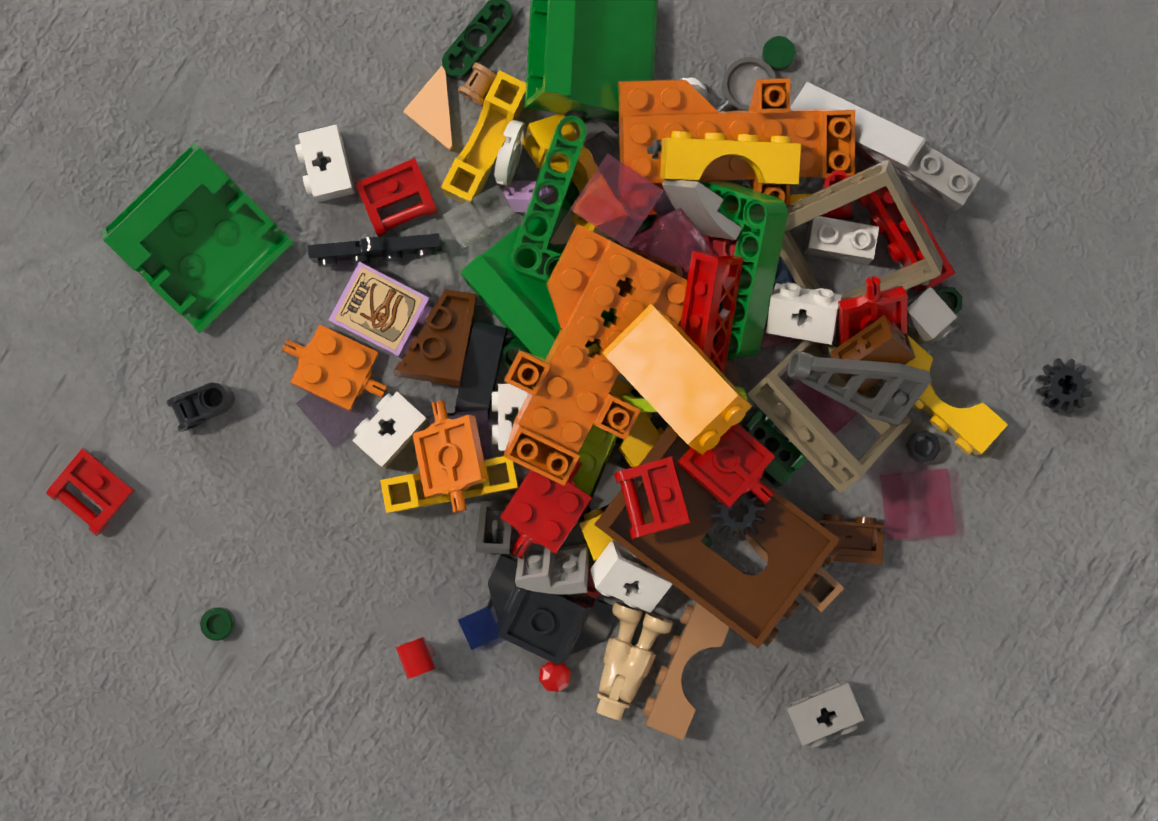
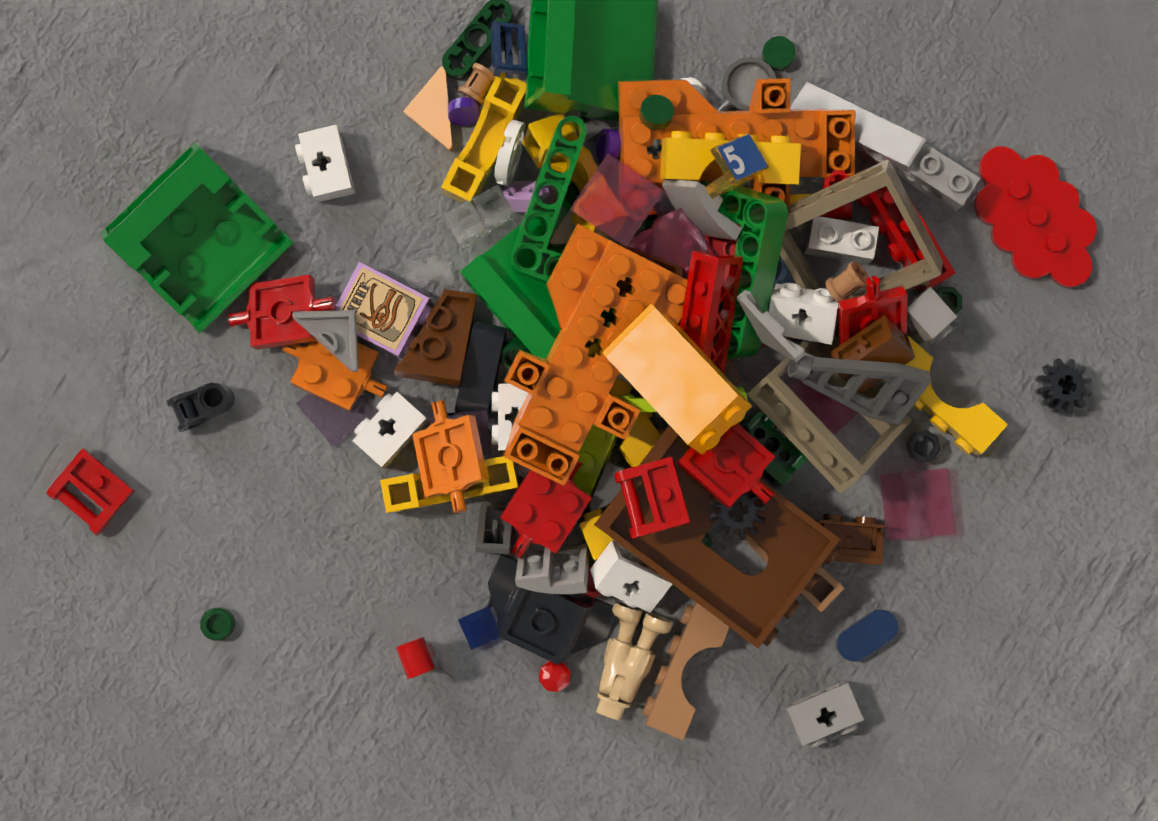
black hinge [308,233,442,267] -> none
red plate [355,158,438,237] -> none
none -> red plate [228,274,336,350]
none -> light grey tile [292,310,359,372]
none -> dark purple tile [448,97,480,126]
none -> dark blue tile [490,21,528,80]
none -> dark purple tile [596,128,620,162]
none -> dark green tile [639,95,674,130]
none -> panel [705,132,769,199]
none -> light grey tile [737,290,806,362]
none -> medium nougat bush [825,261,869,302]
none -> dark blue tile [836,609,898,662]
none -> red plate [974,146,1097,288]

